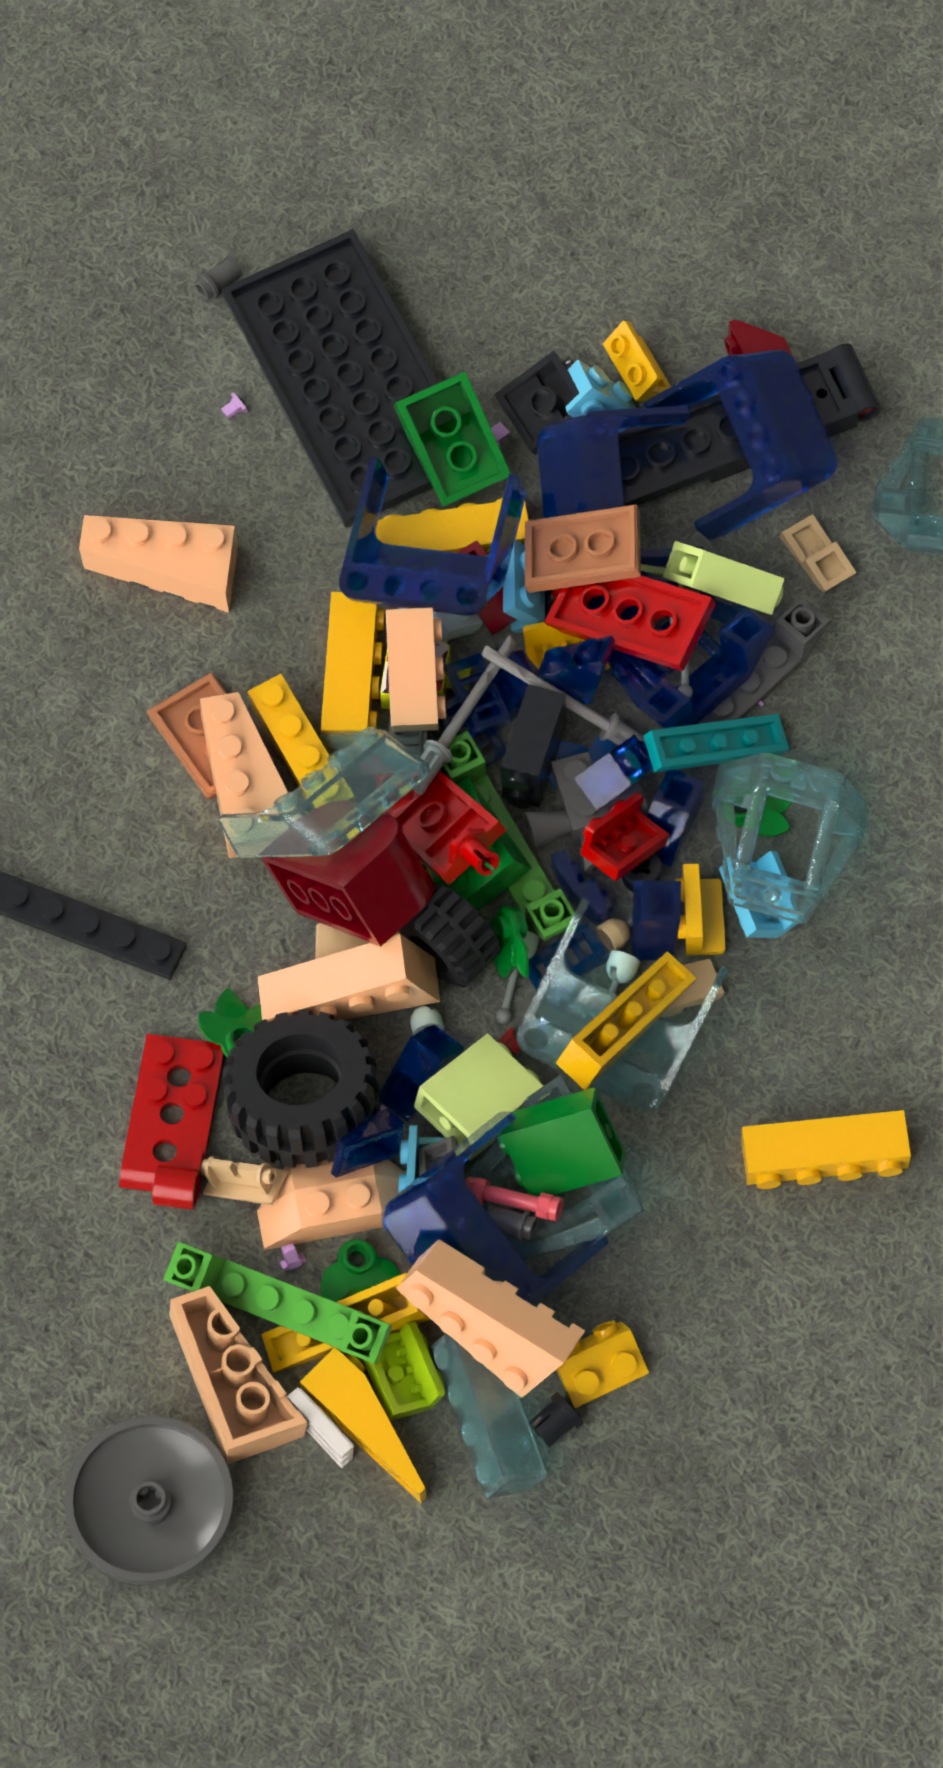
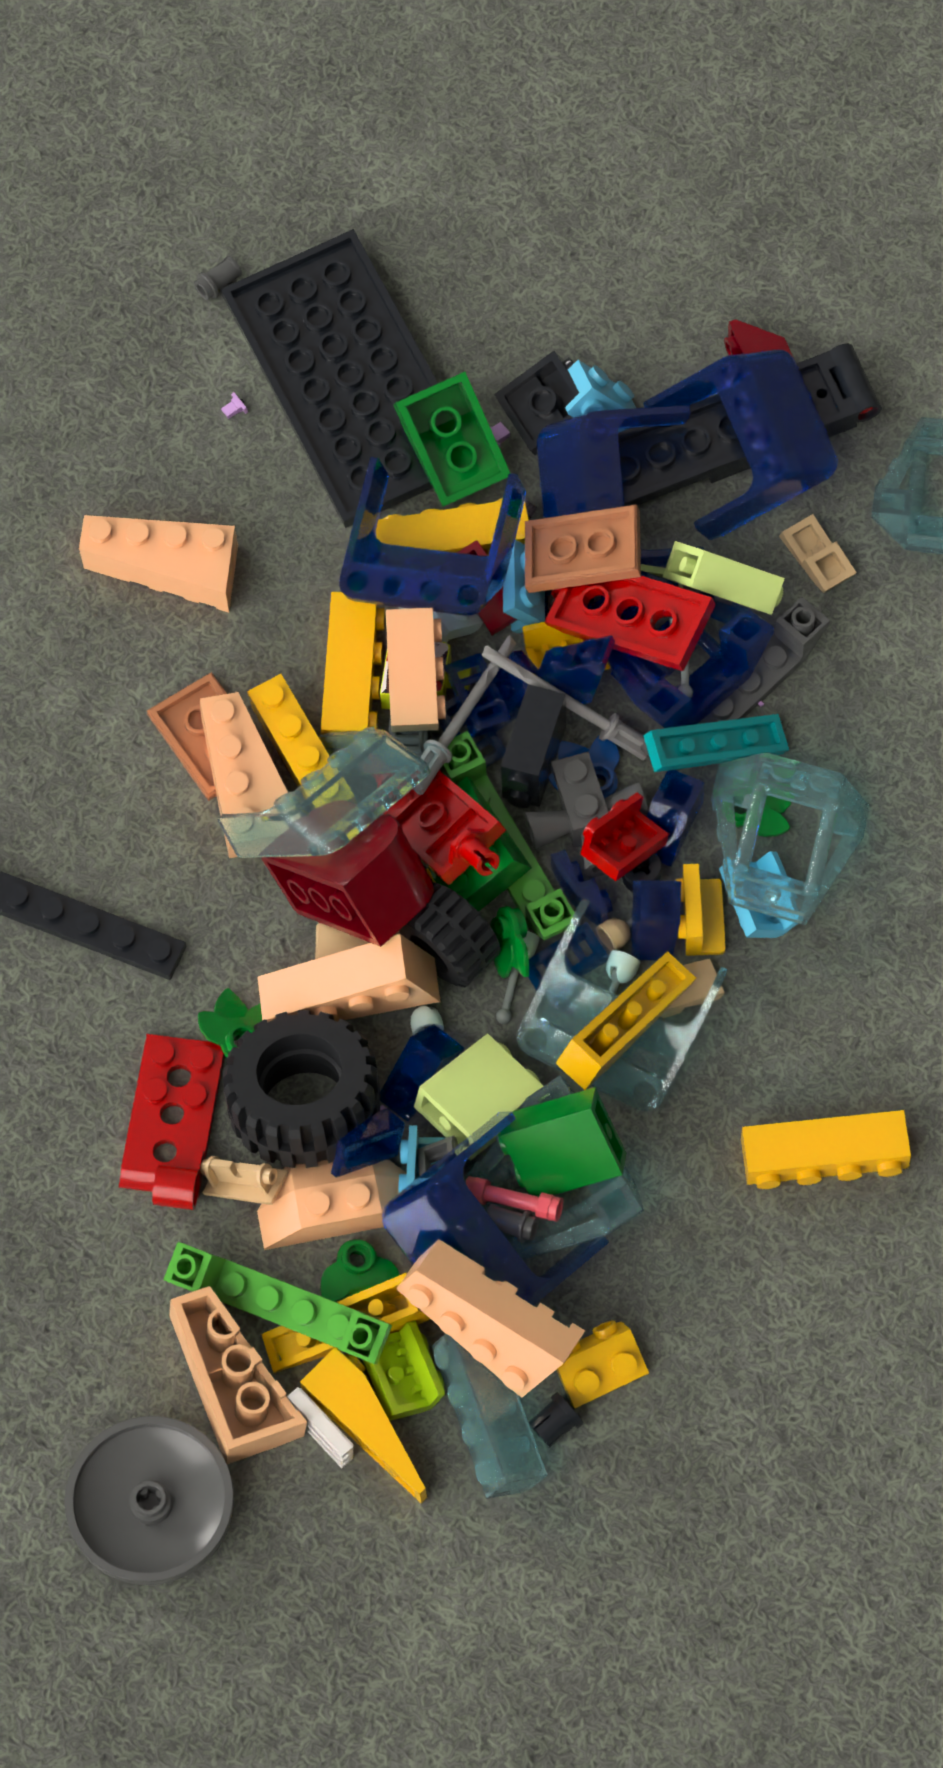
lavender piece [280,1243,306,1272] -> none
red piece [497,1027,523,1055] -> none
clear blue slope [574,734,653,810] -> none
yellow bracket [603,321,675,403] -> none

